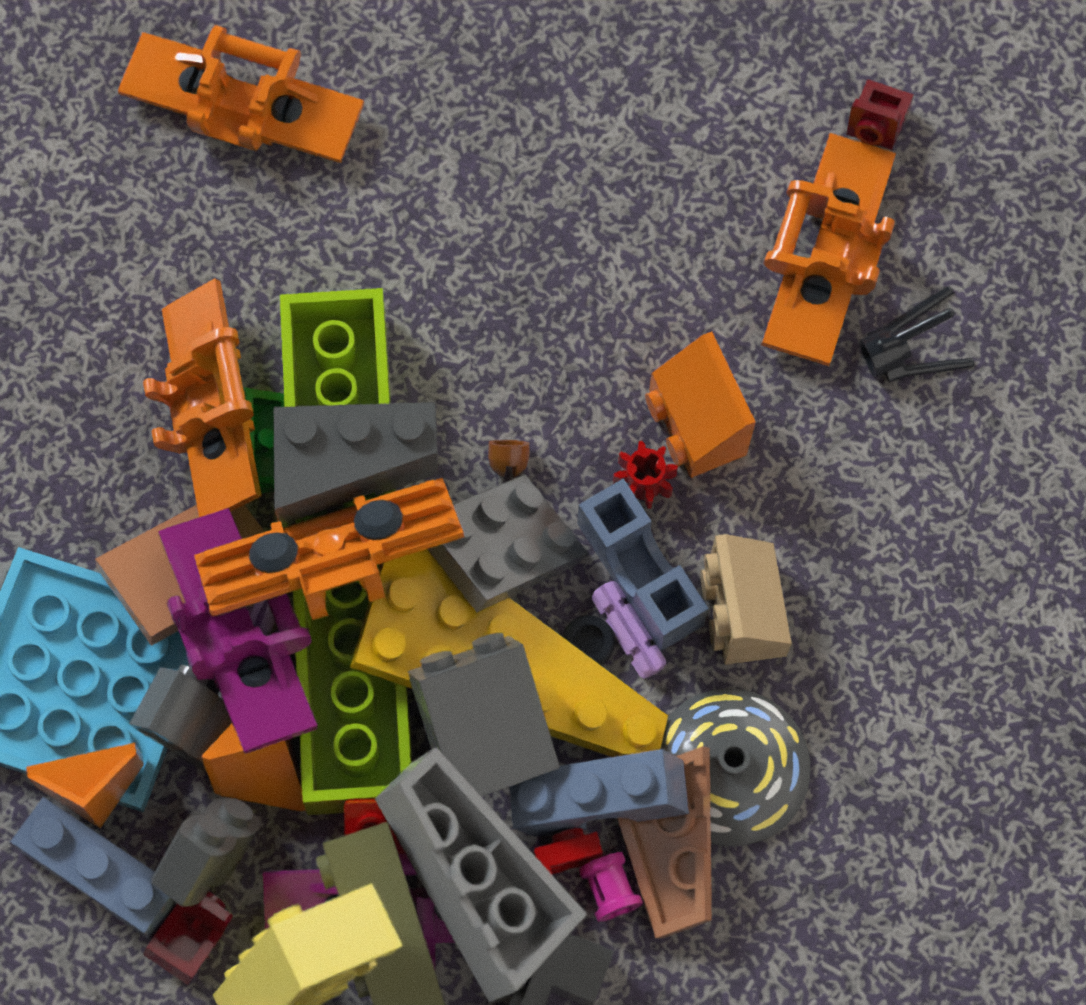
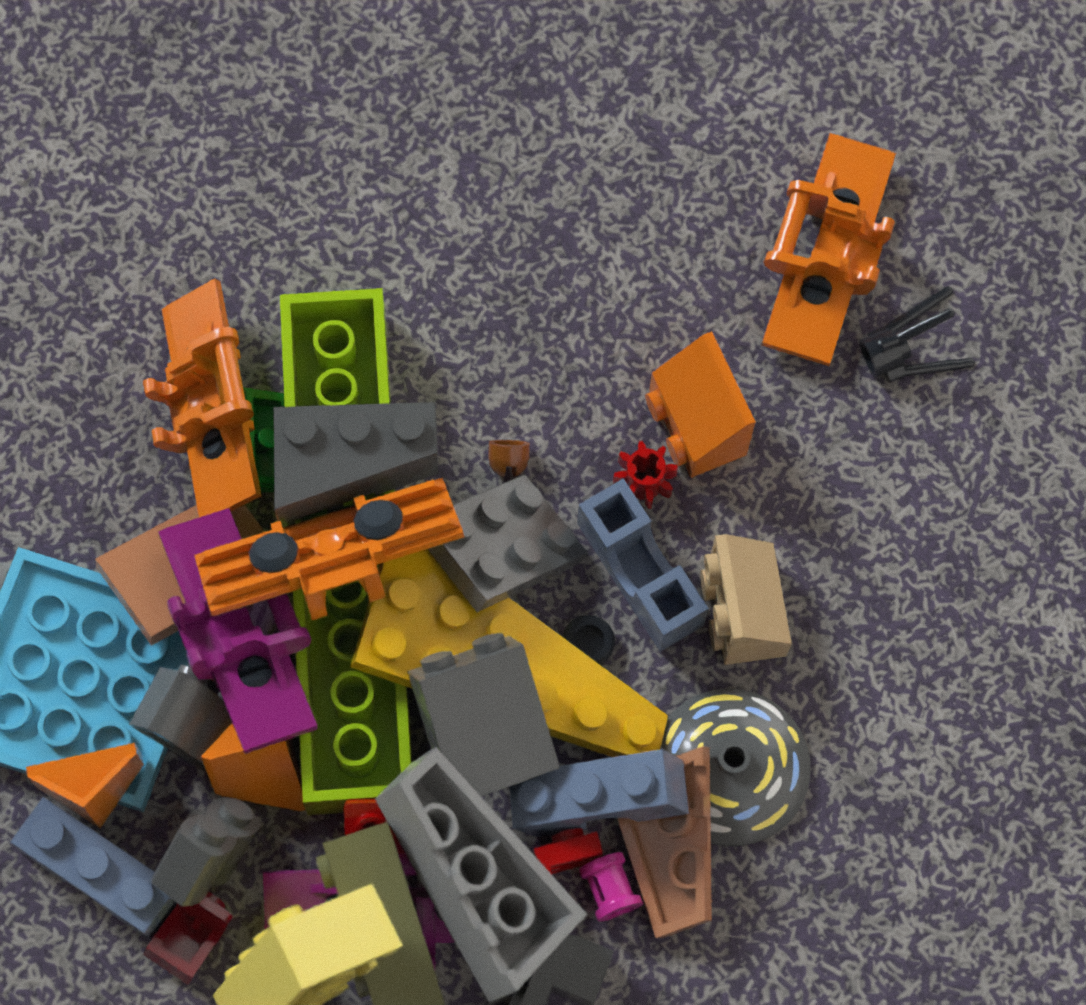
orange piece [118,25,364,163] -> none
lavender axle [592,581,666,679] -> none
dark red bracket [846,79,914,150] -> none

